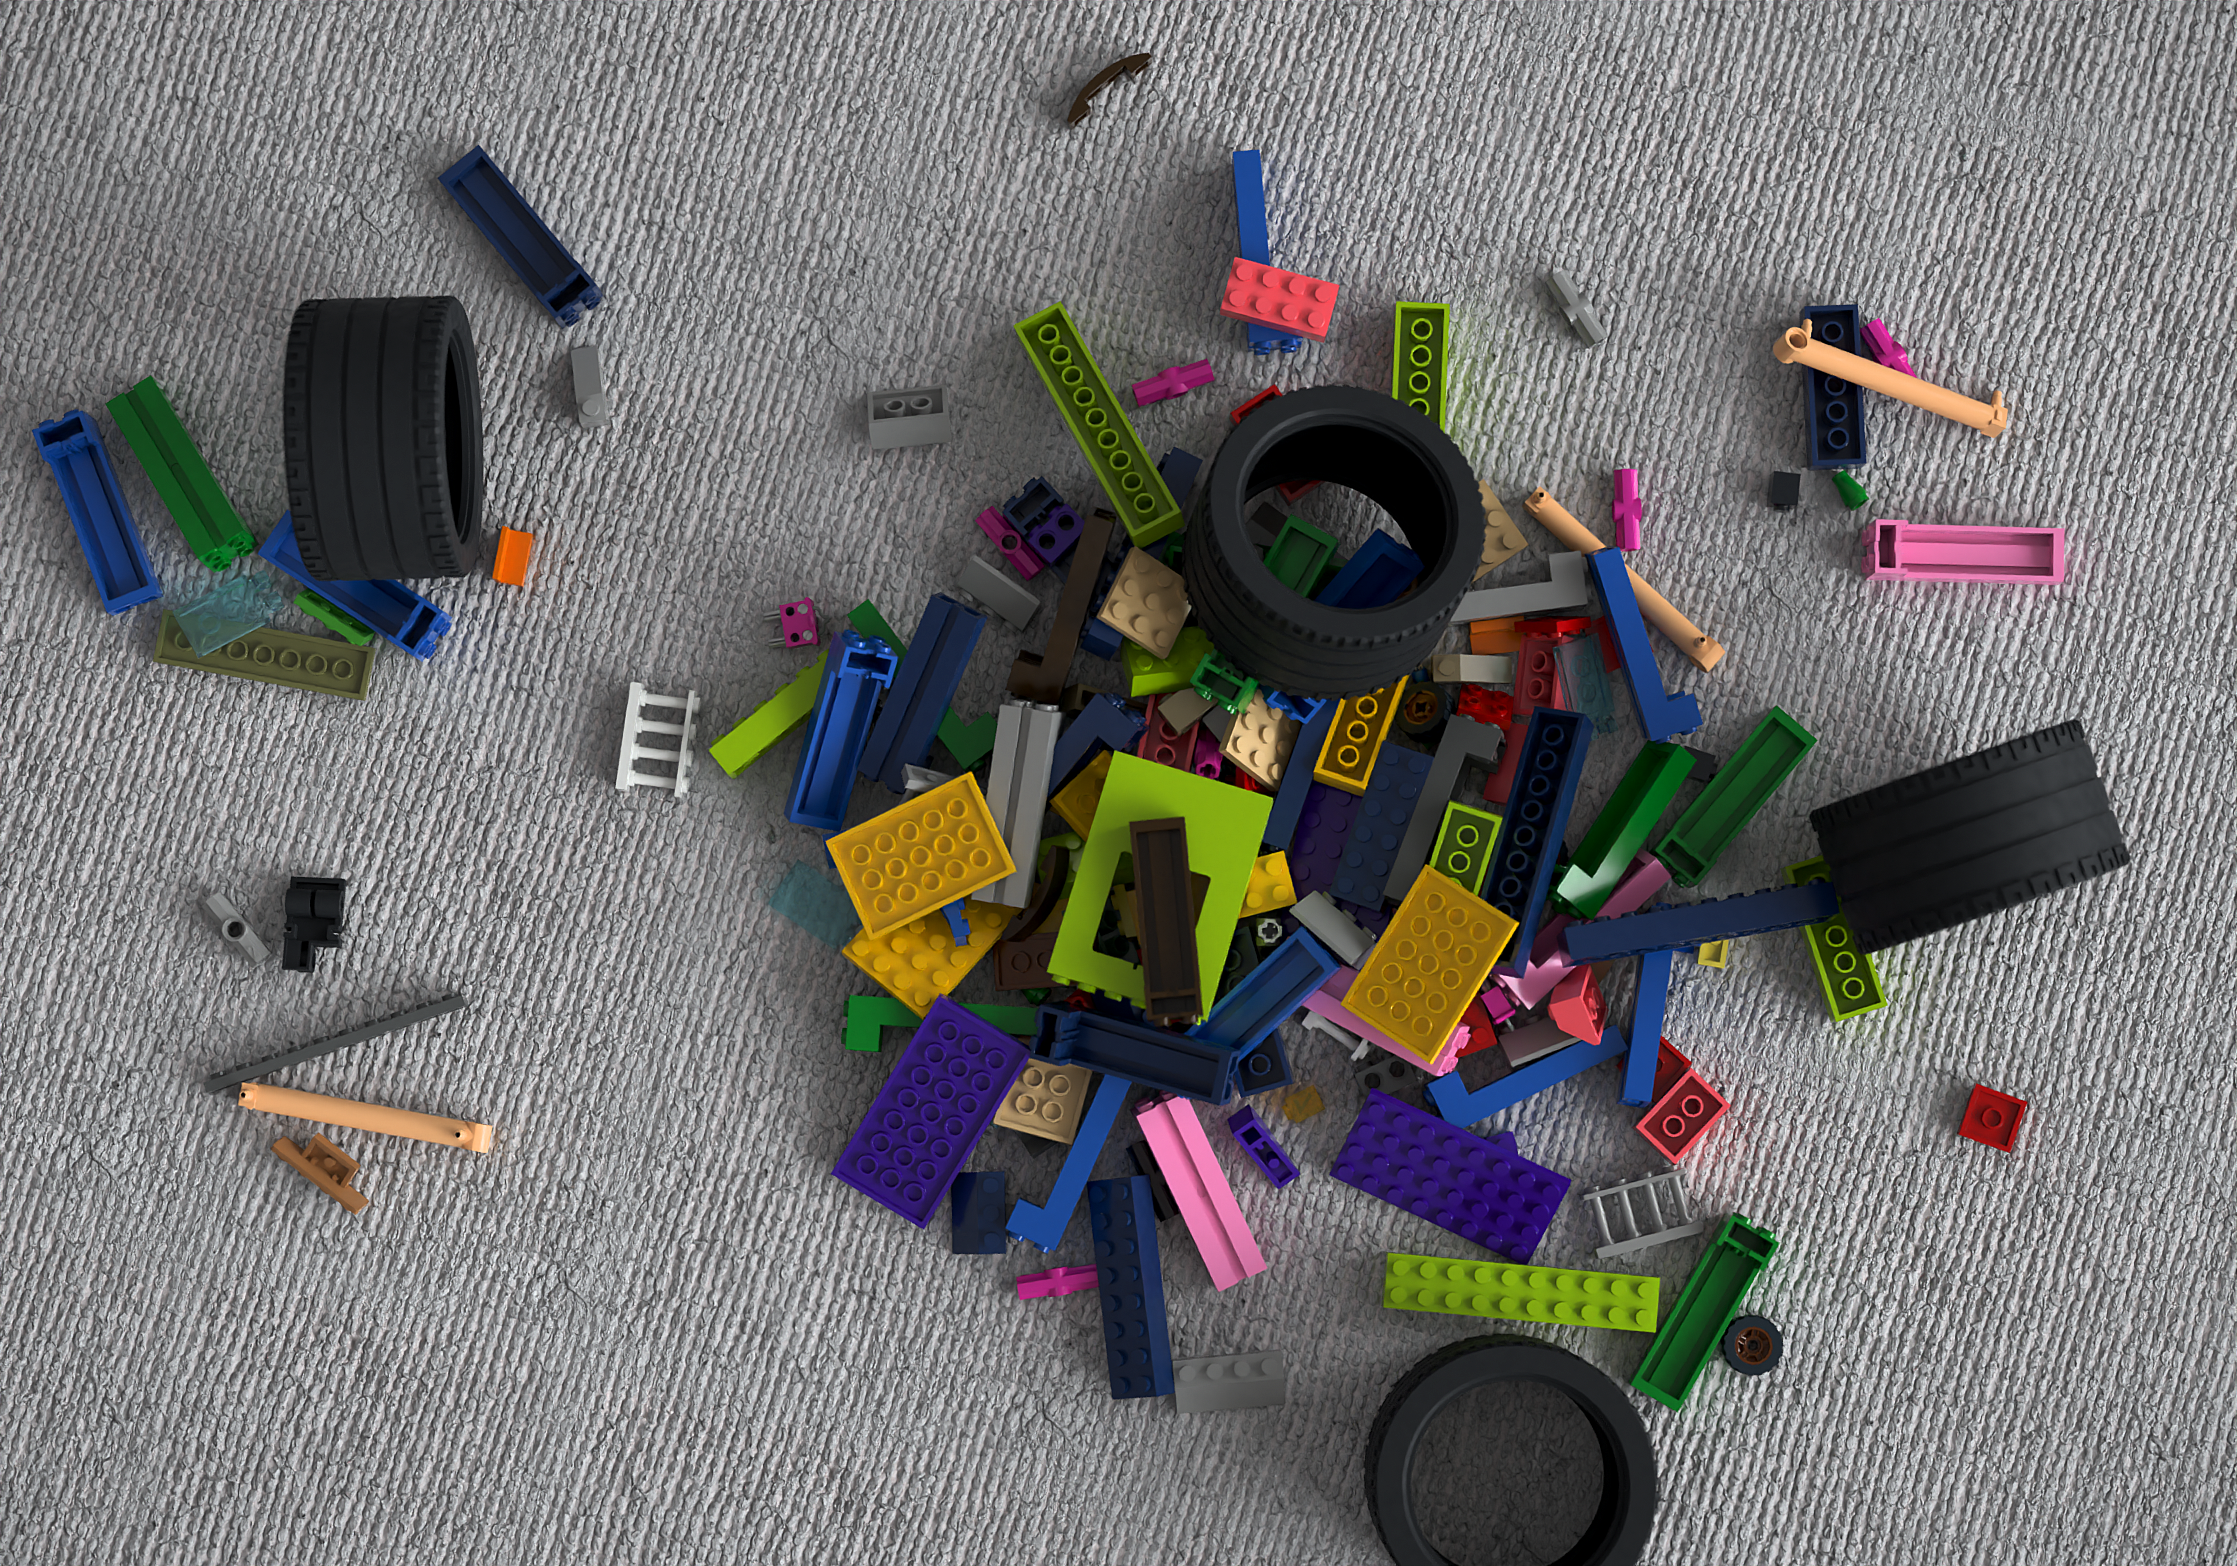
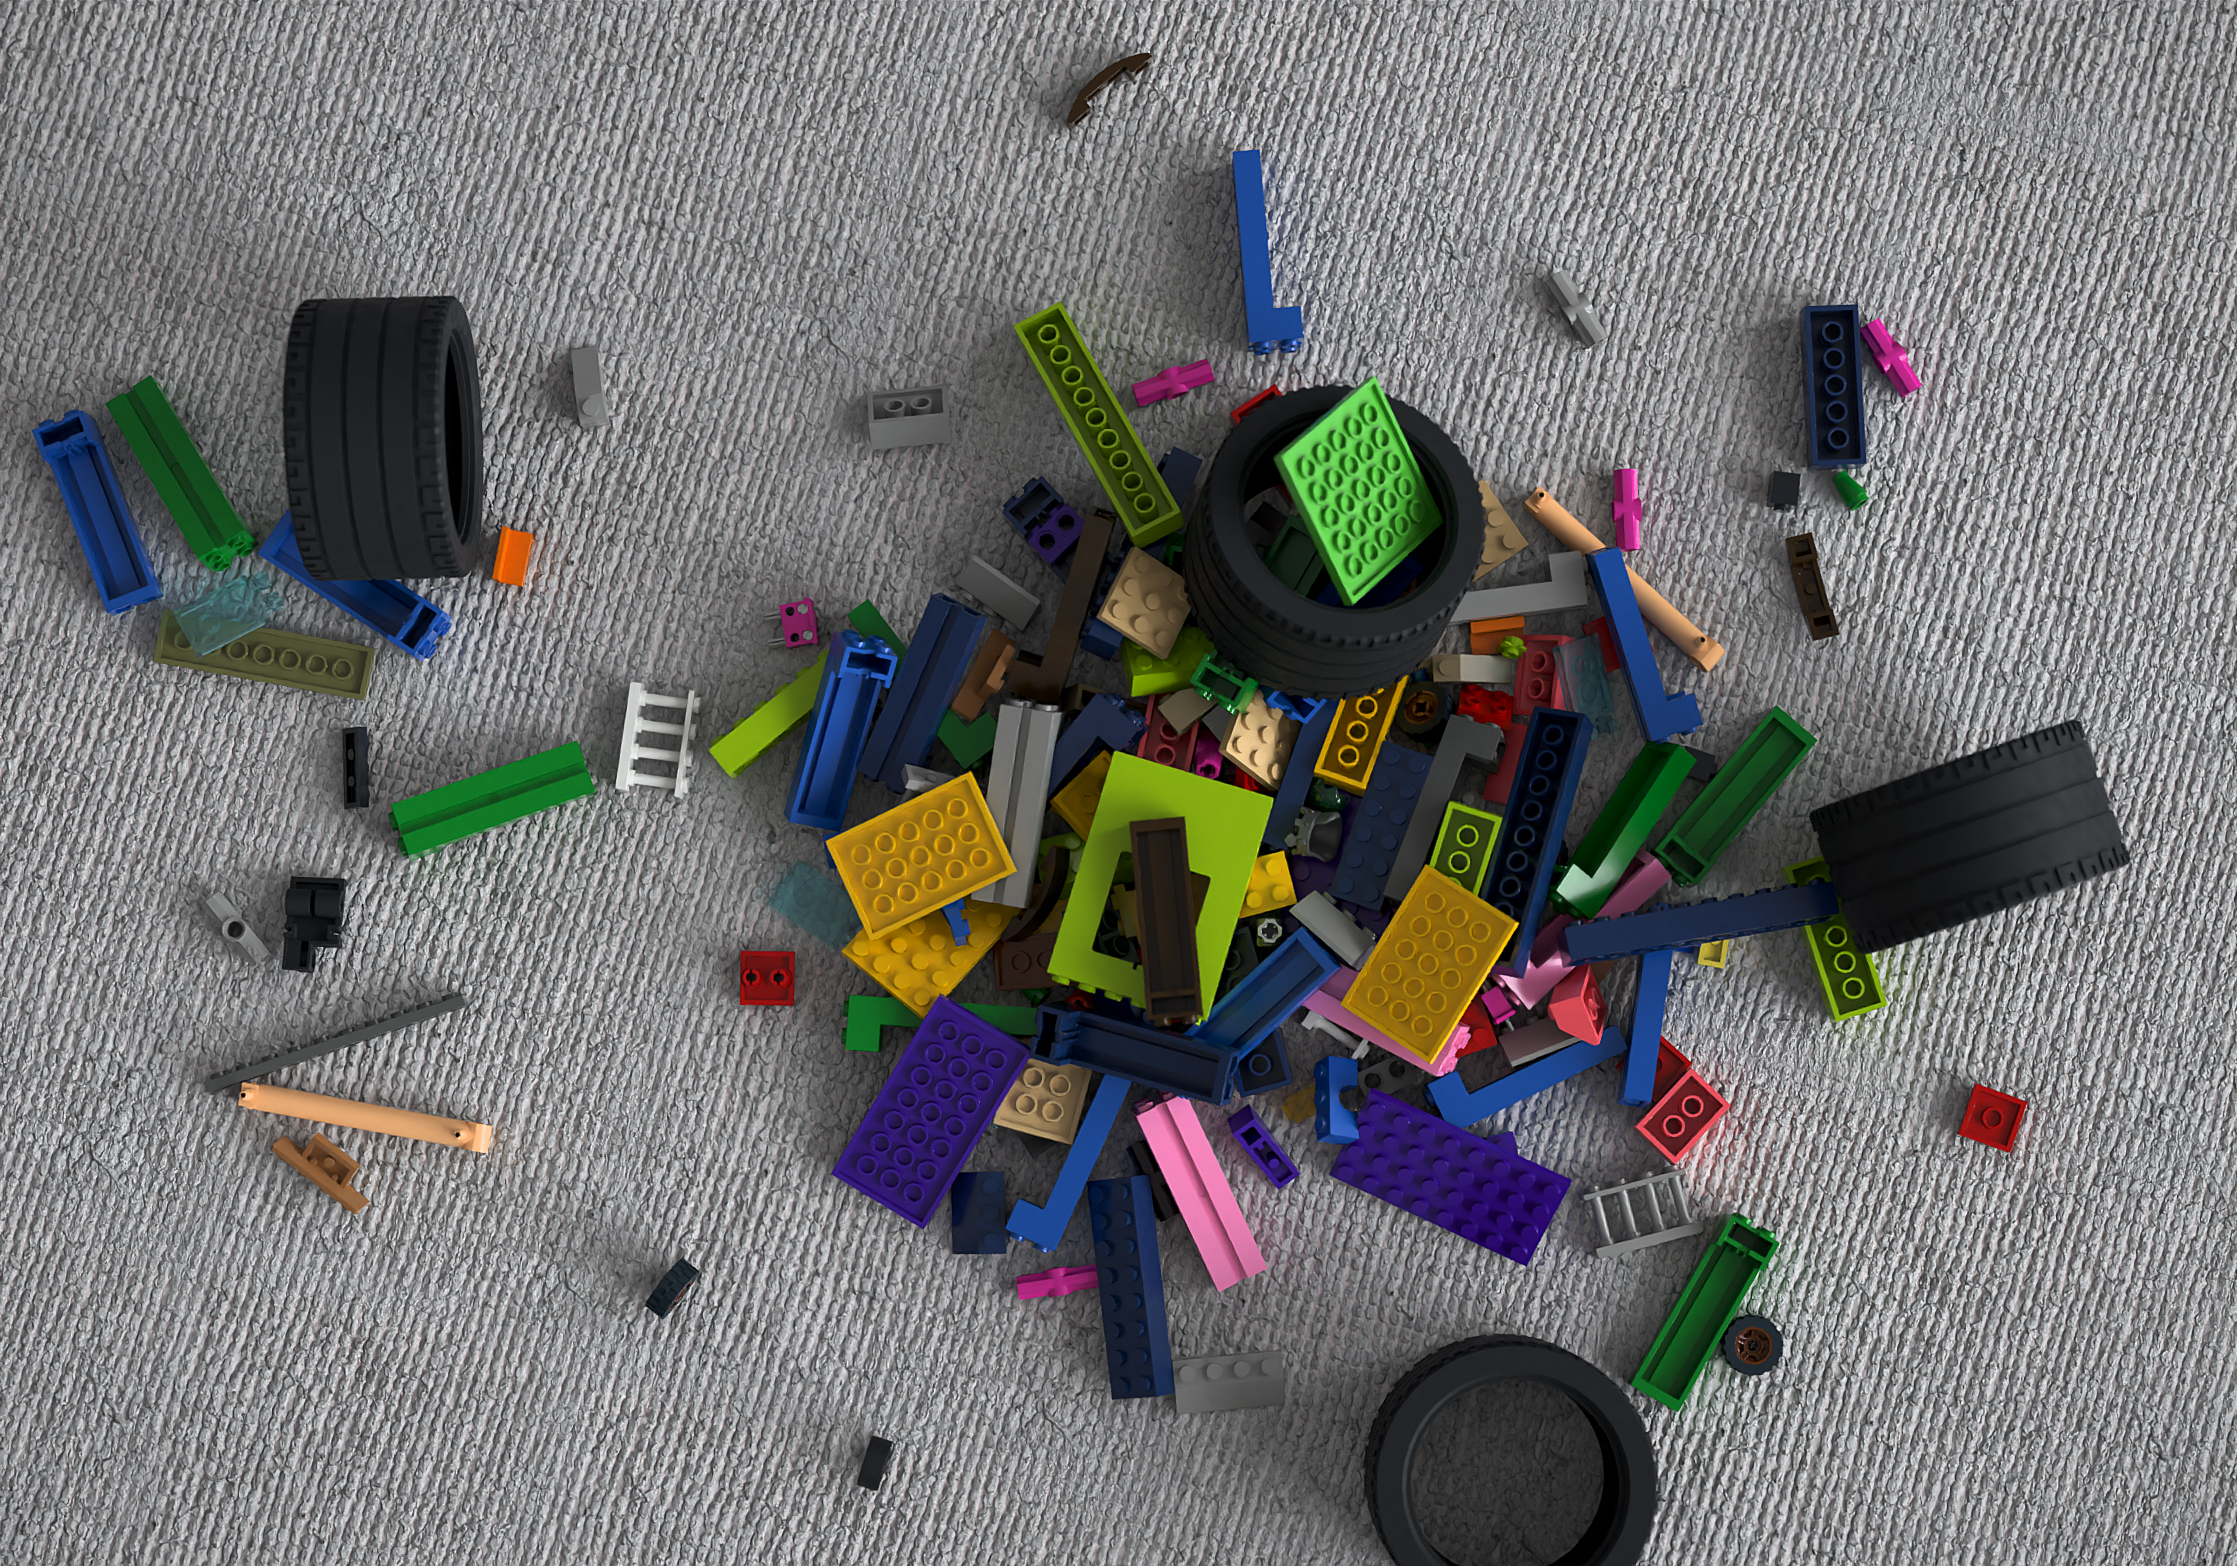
bright green plate [293,588,376,646] -> none
dark blue brick [438,145,604,329] -> none
dark pink piece [975,506,1045,582] -> none
coral brick [1220,257,1340,343] -> none
lime brick [1381,1252,1660,1333] -> none
lime brick [1390,301,1450,433] -> none
red plate [1514,616,1591,638] -> none
light nougat piece [1773,319,2008,438] -> none
bright pink brick [1861,519,2064,585] -> none
none -> black plate [342,726,370,809]
none -> green brick [388,741,595,862]
none -> black wheel [645,1258,699,1319]
none -> red plate [740,951,796,1006]
none -> black tyre [857,1435,893,1491]
none -> medium nougat bracket [950,629,1016,722]
none -> bright green plate [1274,376,1444,606]
none -> dark grey hair [1284,806,1342,862]
none -> clear green hair [1307,777,1348,813]
none -> blue arch [1313,1056,1359,1145]
none -> lime plate [1497,636,1526,659]
none -> dark brown slope [1785,532,1839,641]

